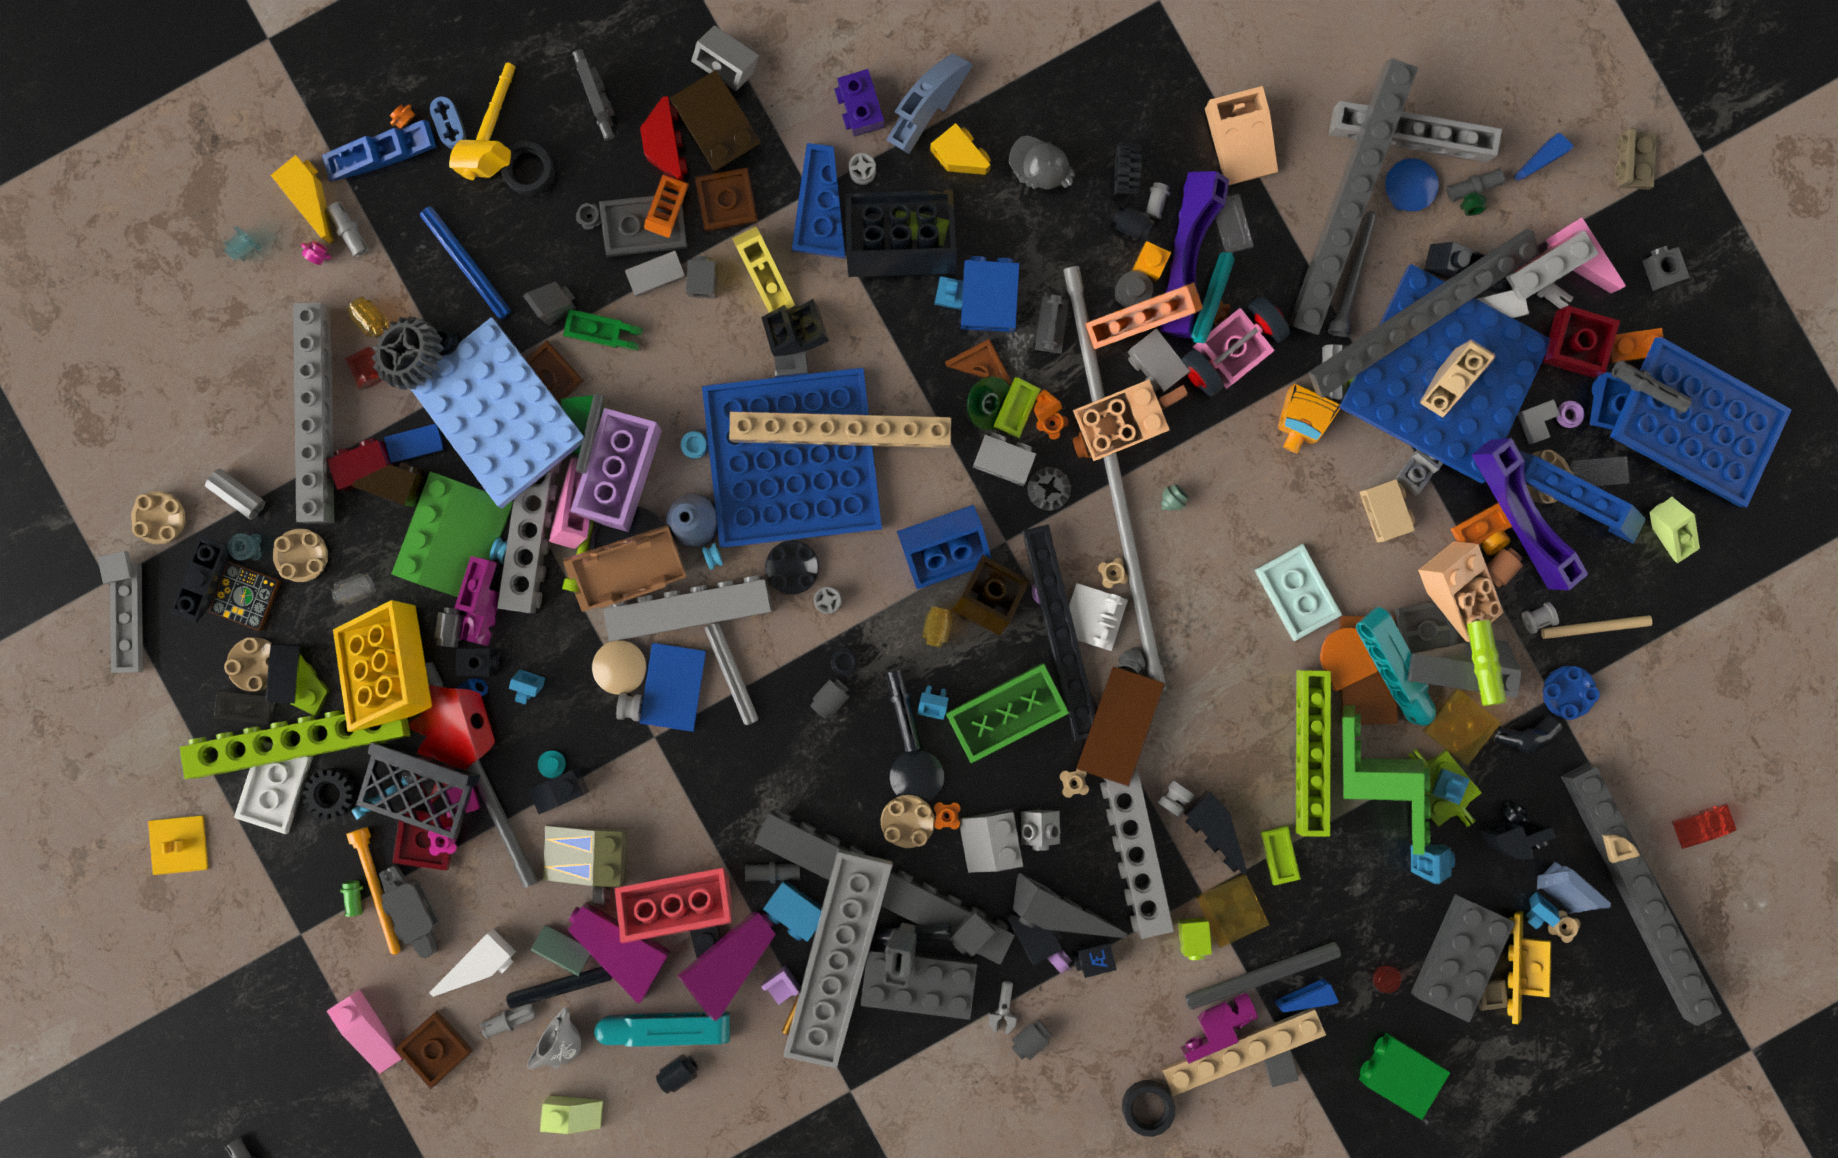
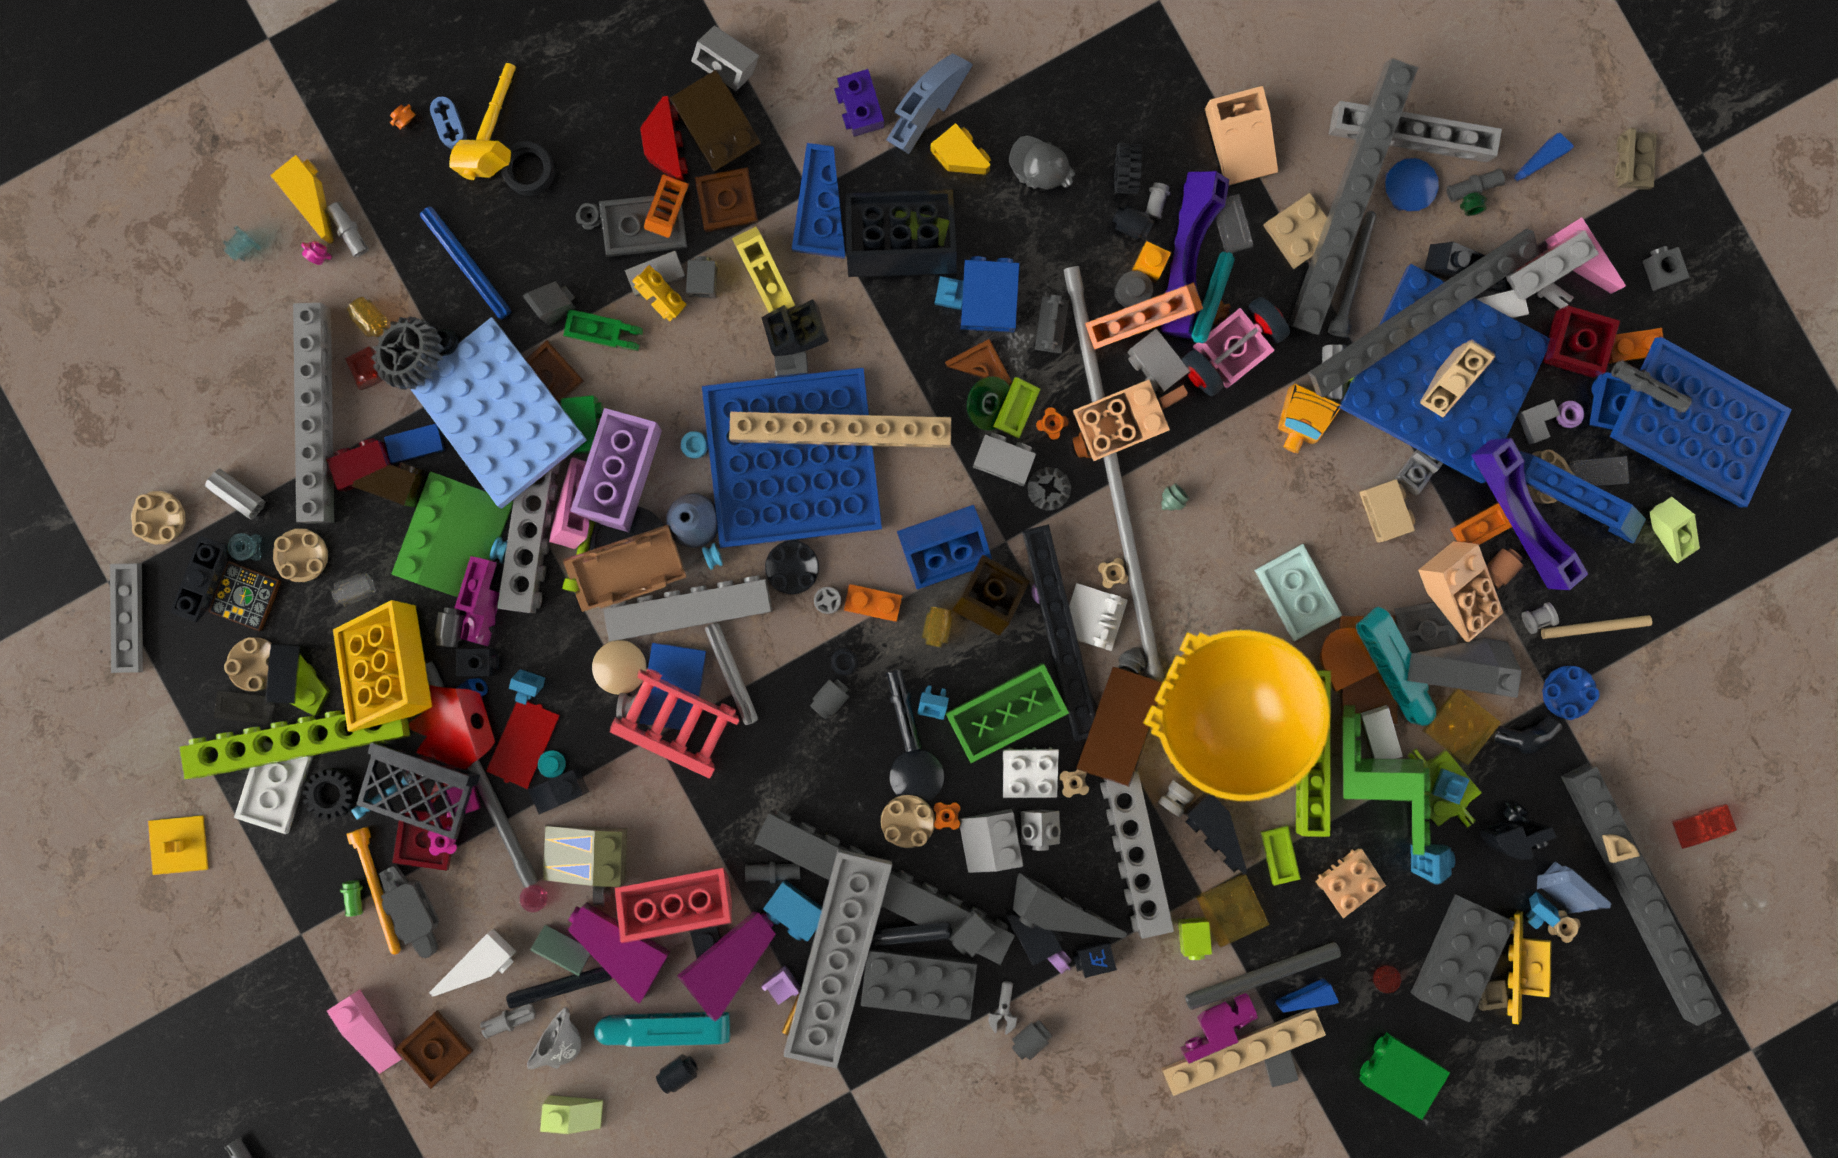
light grey tile [98,551,134,584] -> none
blue slope [321,120,436,182] -> none
dark grey plate [572,49,615,141] -> none
dark grey bar [576,394,604,474] -> none
light grey wheel [849,153,876,185] -> none
dark grey piece [883,923,917,988] -> none
orange tile [1034,389,1062,423] -> none
black tyre [1122,1080,1175,1137] -> none
lime axle [1467,620,1507,706] -> none
light orange tile [1481,531,1510,555] -> none
none -> red piece [486,701,560,789]
none -> clear pink plate [520,885,548,912]
none -> coral fence [610,668,739,779]
none -> yellow hinge [632,264,687,321]
none -> orange plate [844,584,902,622]
none -> white hinge [1003,747,1059,798]
none -> yellow windscreen [1144,630,1329,801]
none -> tan plate [1263,193,1327,269]
none -> light nougat hinge [1315,848,1386,918]
none -> white tile [1361,705,1403,759]

